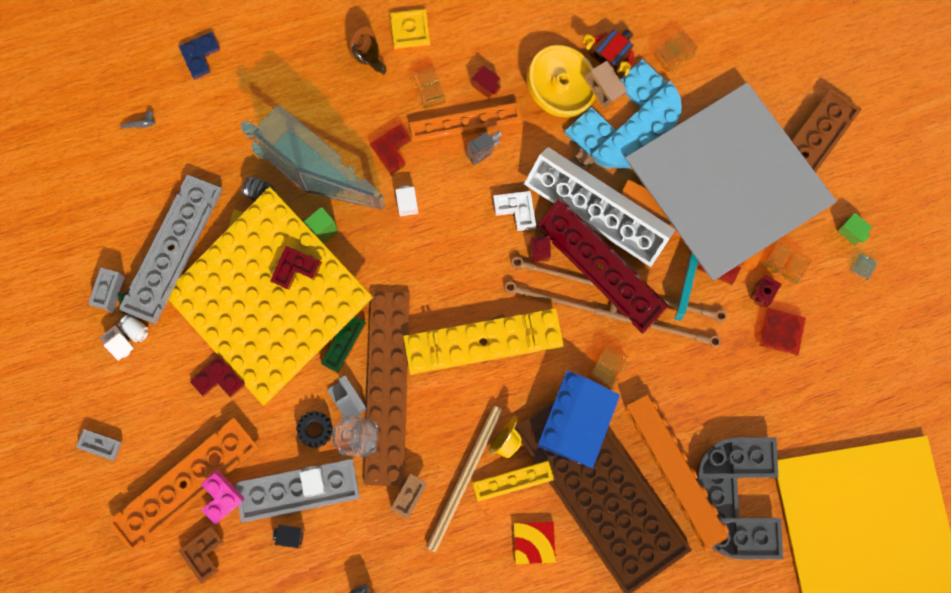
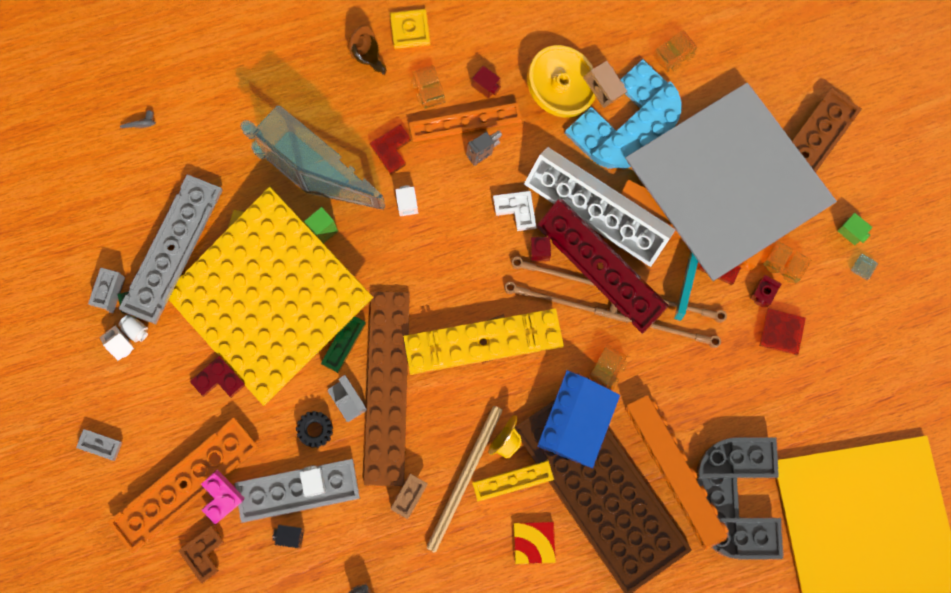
dark blue plate [178,32,220,80] -> none
dark grey gear [241,177,275,201] -> none
dark red plate [270,246,322,290] -> none
clear brick [332,415,378,457] -> none
medium nougat tile [569,148,595,171] -> none
torso [581,29,634,76] -> none

